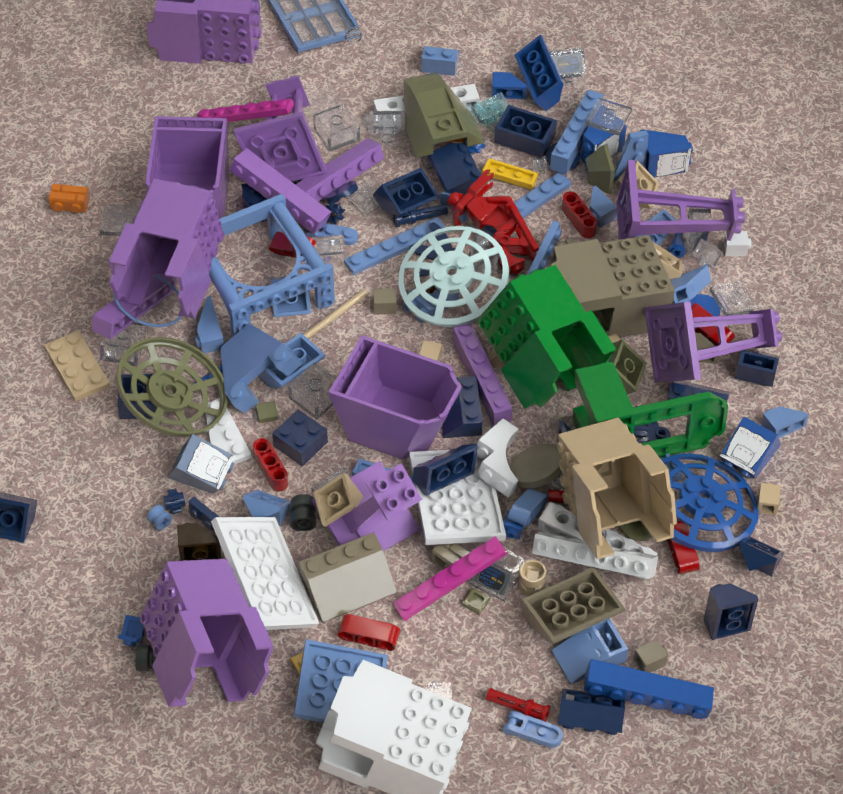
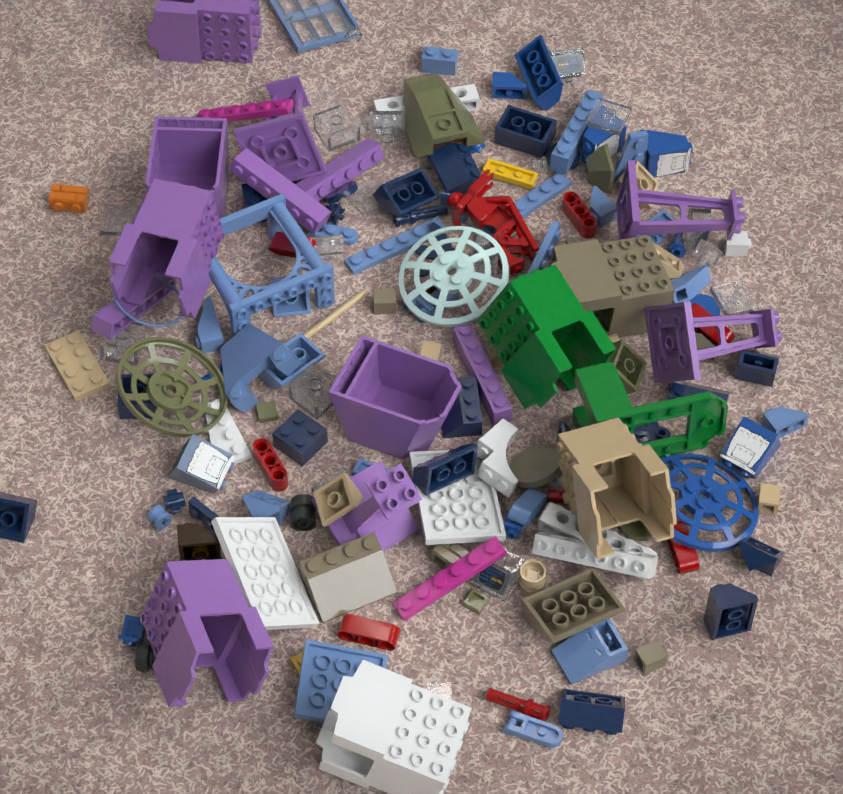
clear light blue bracket [471,92,514,125] -> none
blue brick [583,659,714,719] -> none

